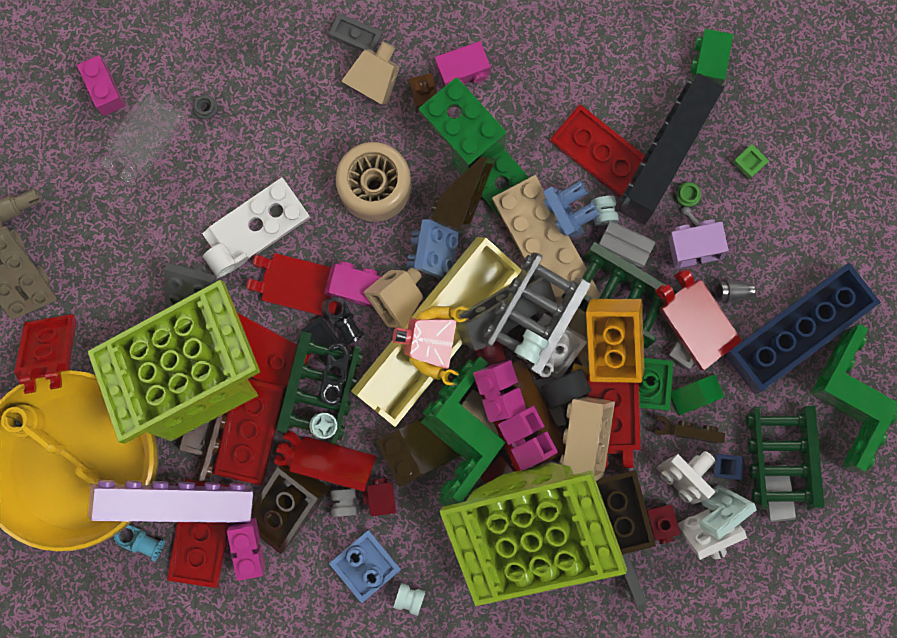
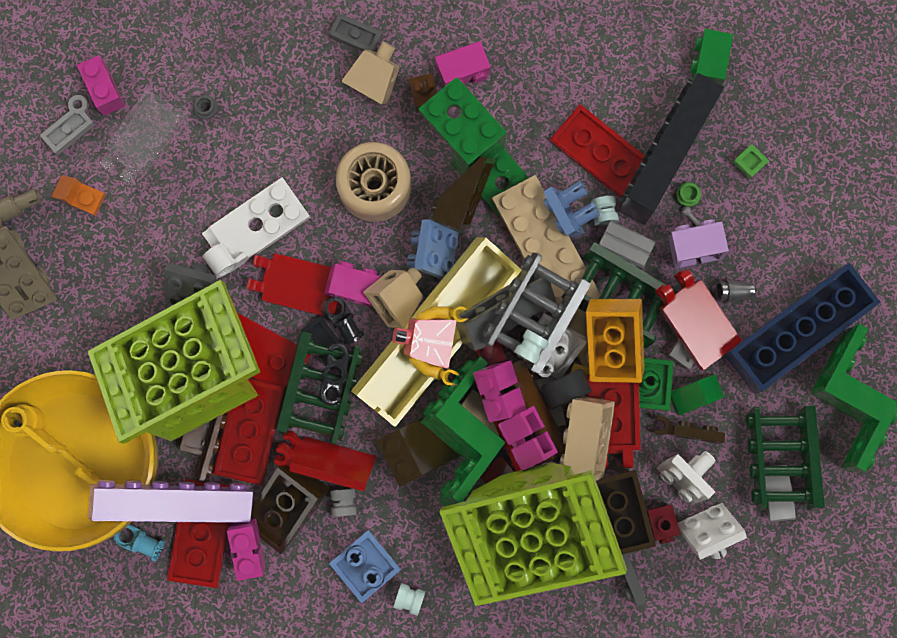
red tile [14,314,76,394] -> none
light aqua wheel [309,413,337,439] -> none
dark red brick [363,478,397,517] -> none
light aqua tile [699,485,756,539] -> none
dark blue leg [714,454,744,480] -> none
none -> light grey hinge [40,95,95,155]
none -> orange slope [51,175,106,216]

